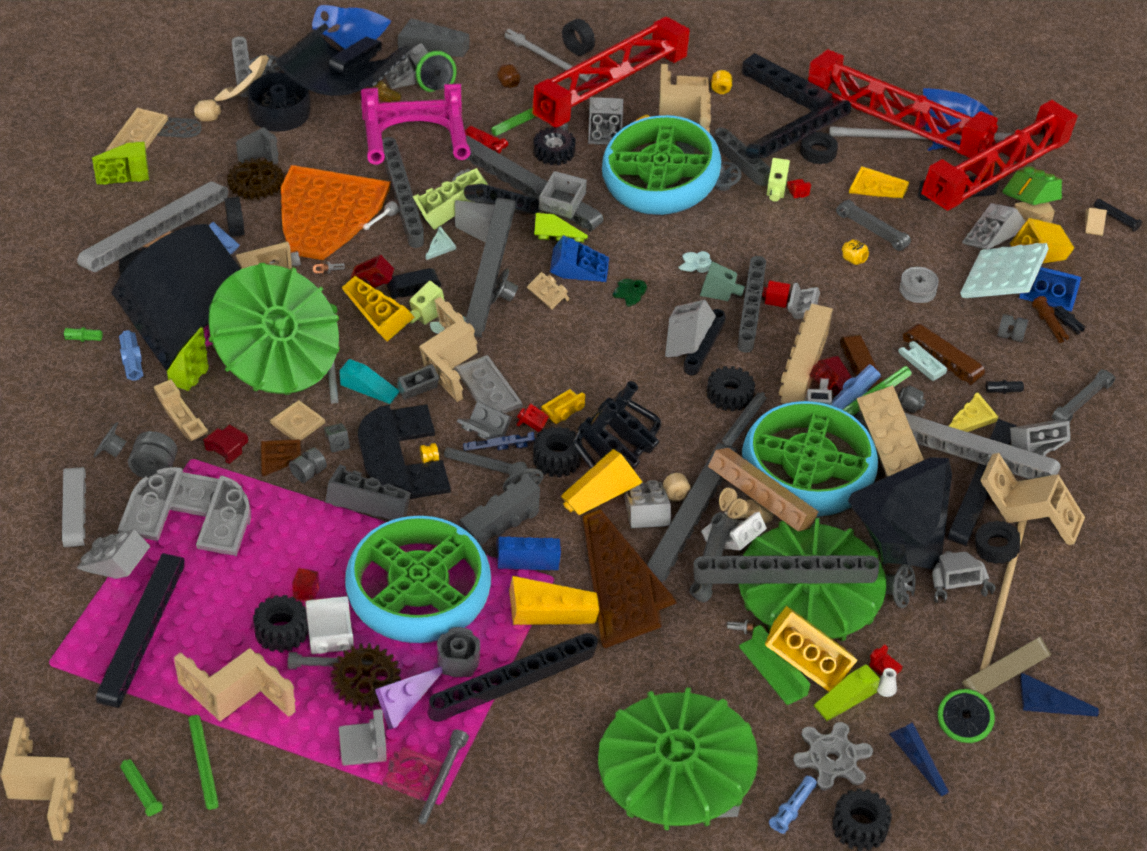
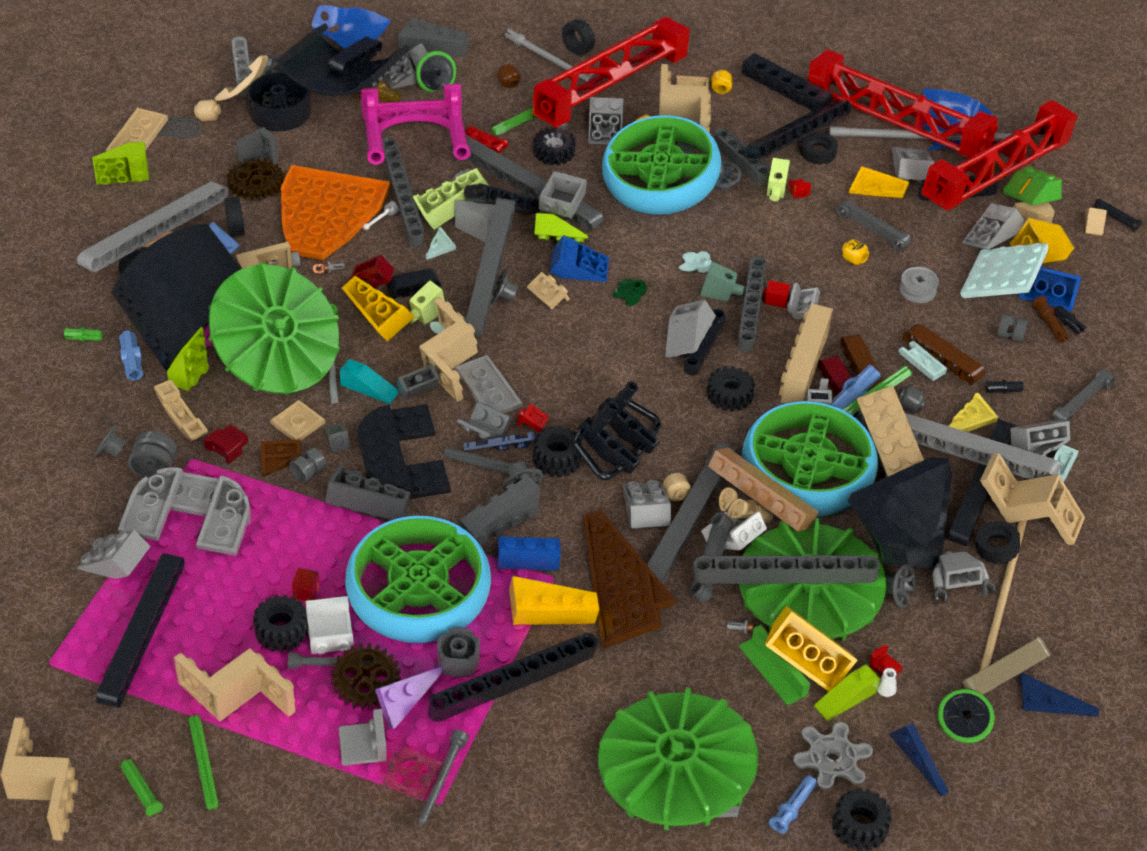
light grey beam [62,467,86,548] -> none
yellow wheel [419,443,439,463] -> none
yellow bracket [541,389,585,424] -> none
yellow slope [561,449,642,515] -> none
dark grey axle [722,392,767,447] -> none
clear red plate [809,360,840,390] -> none
none -> light grey slope [892,147,934,182]
none -> light aqua hinge [1053,445,1079,482]

